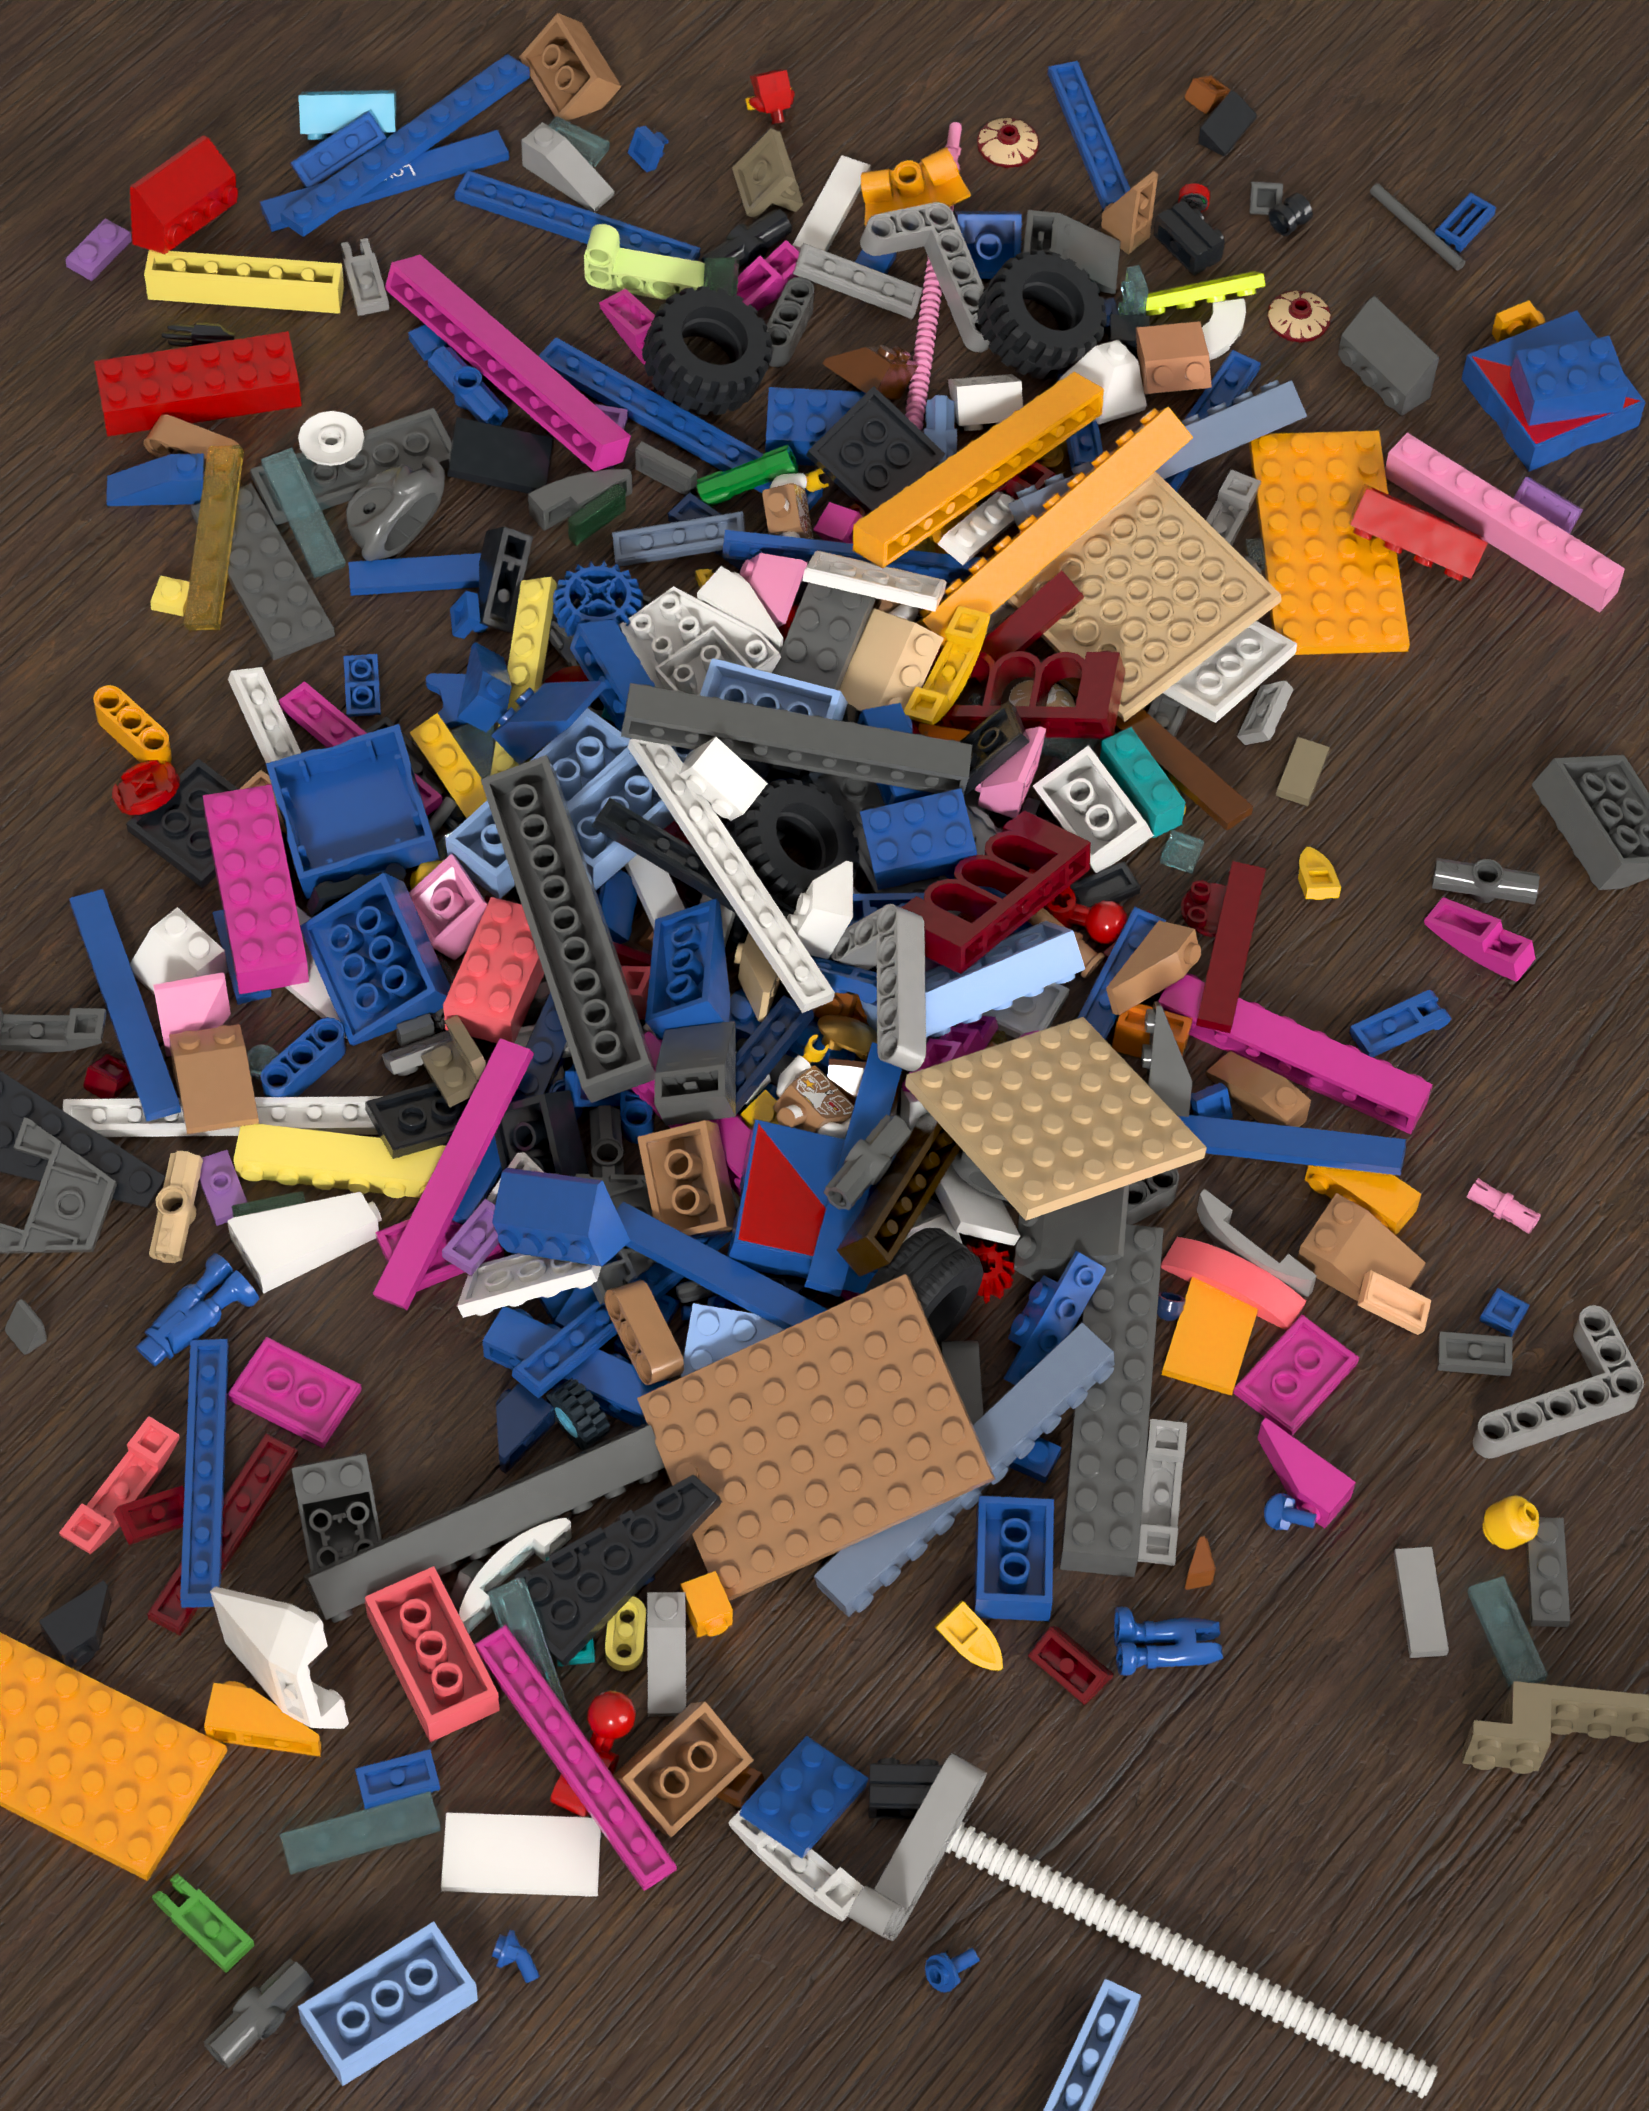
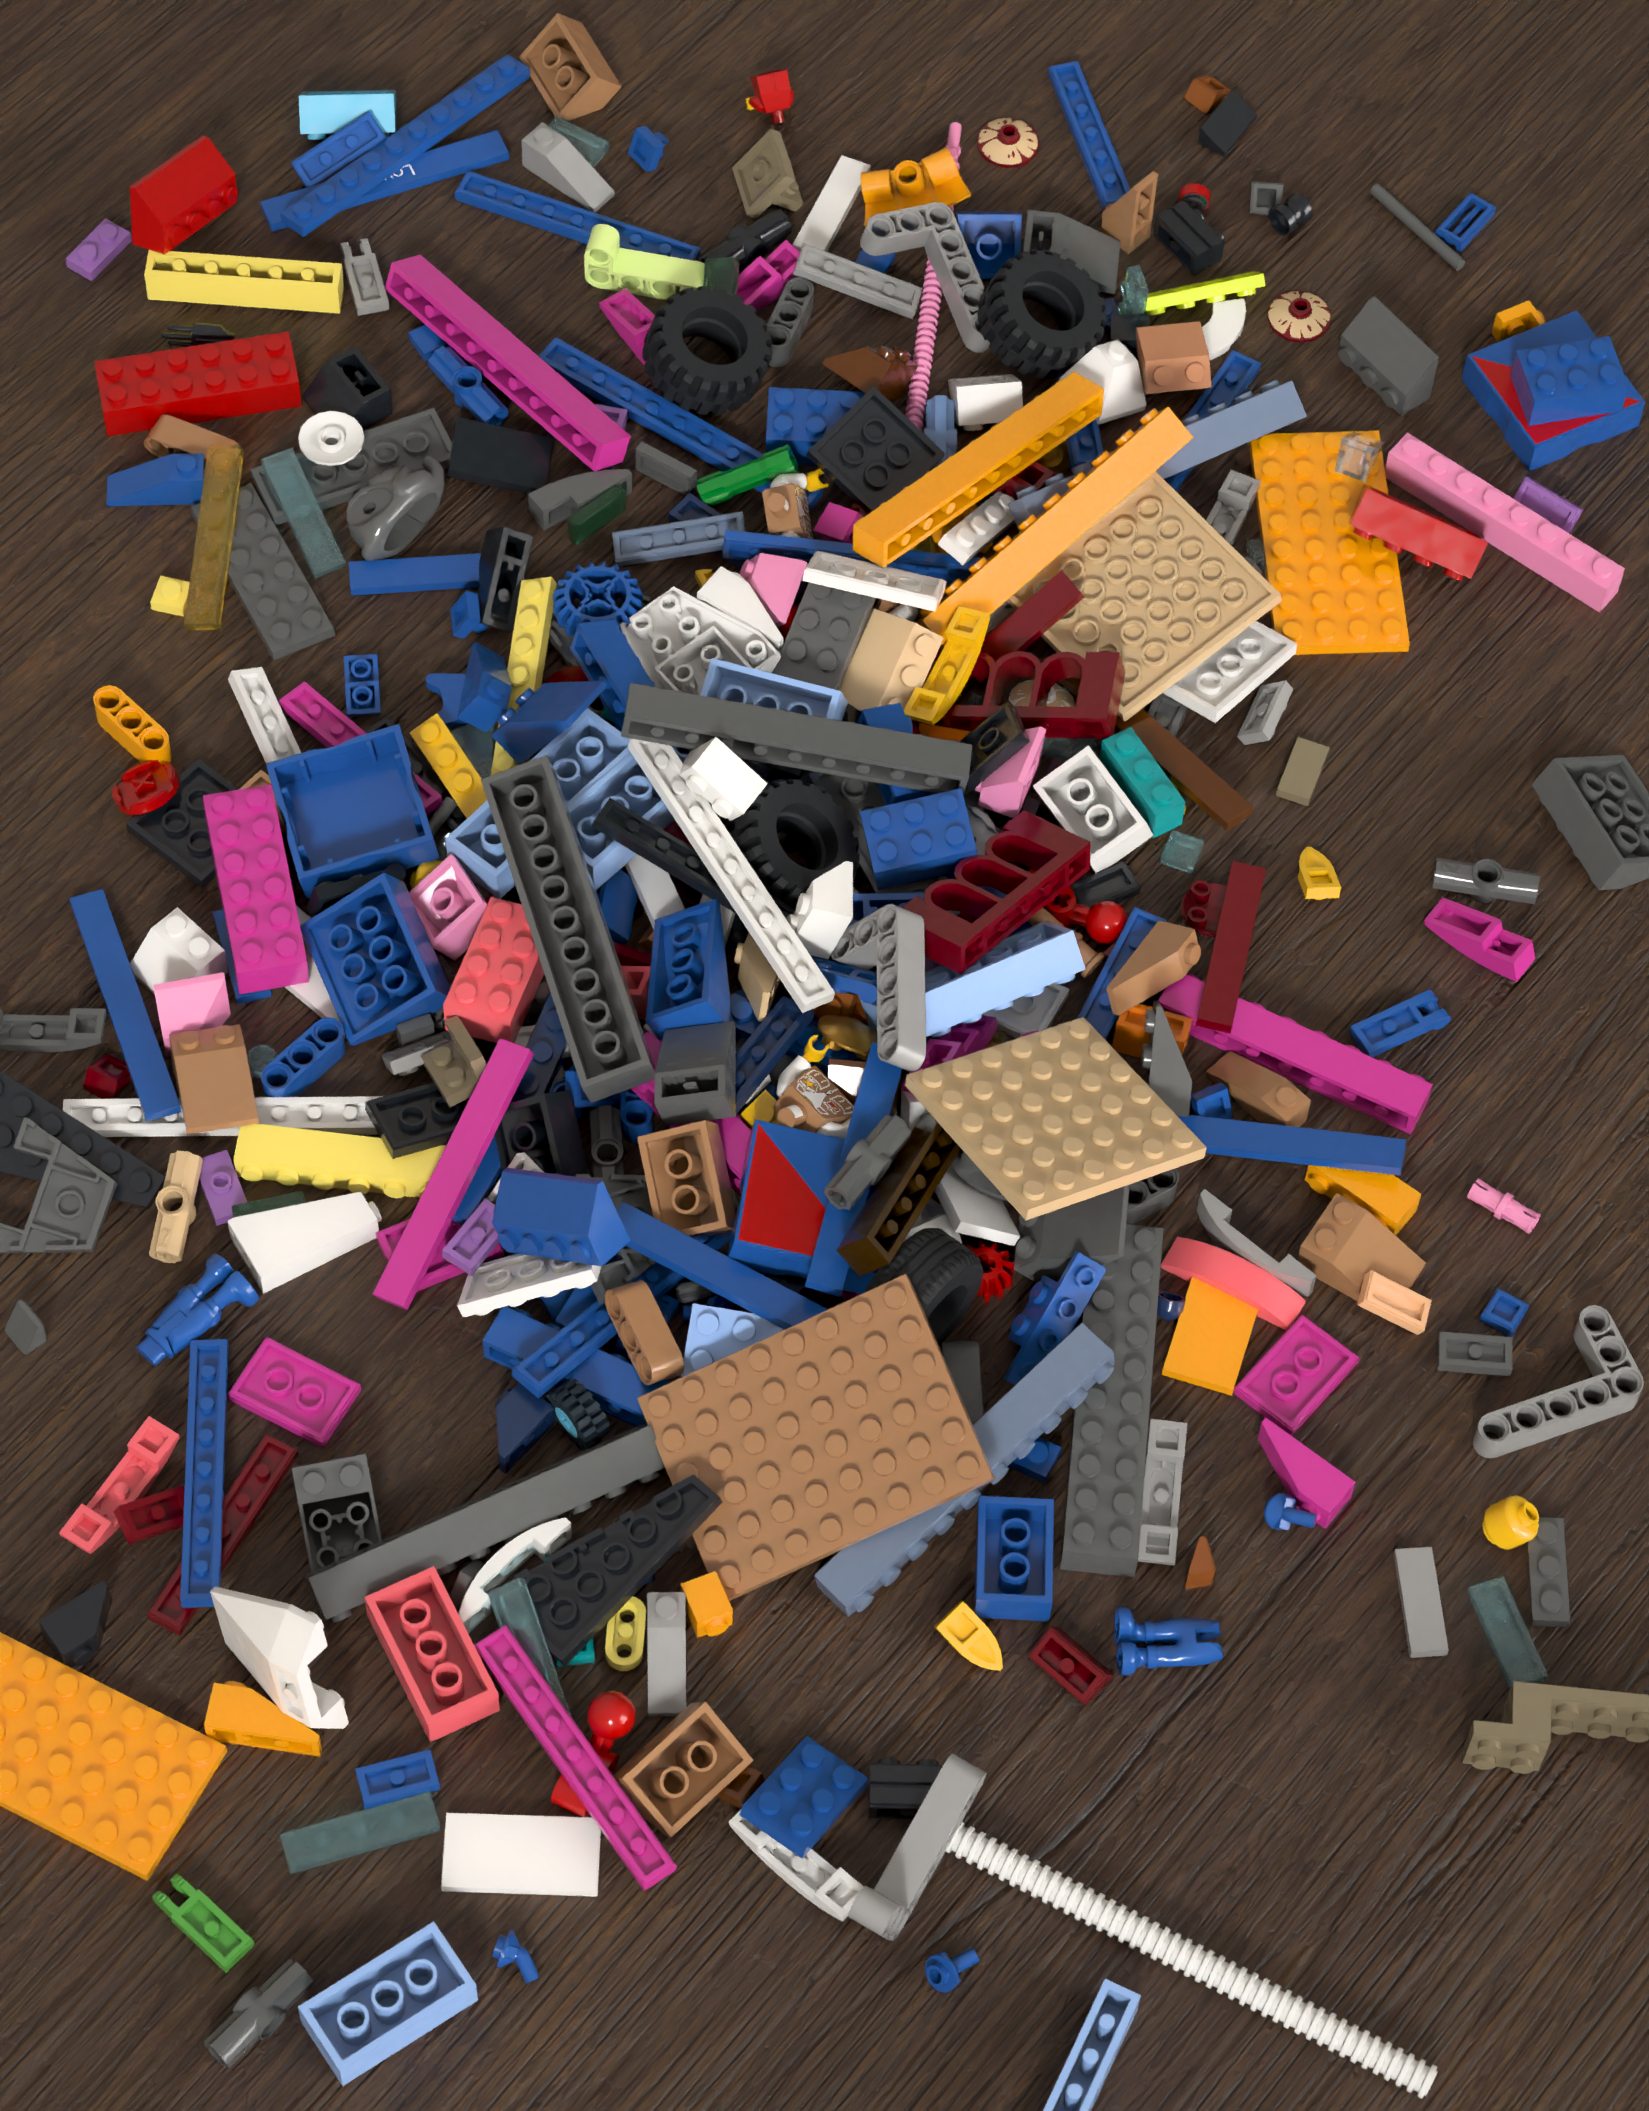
none -> black slope [302,346,393,429]
none -> clear slope [1335,432,1384,482]

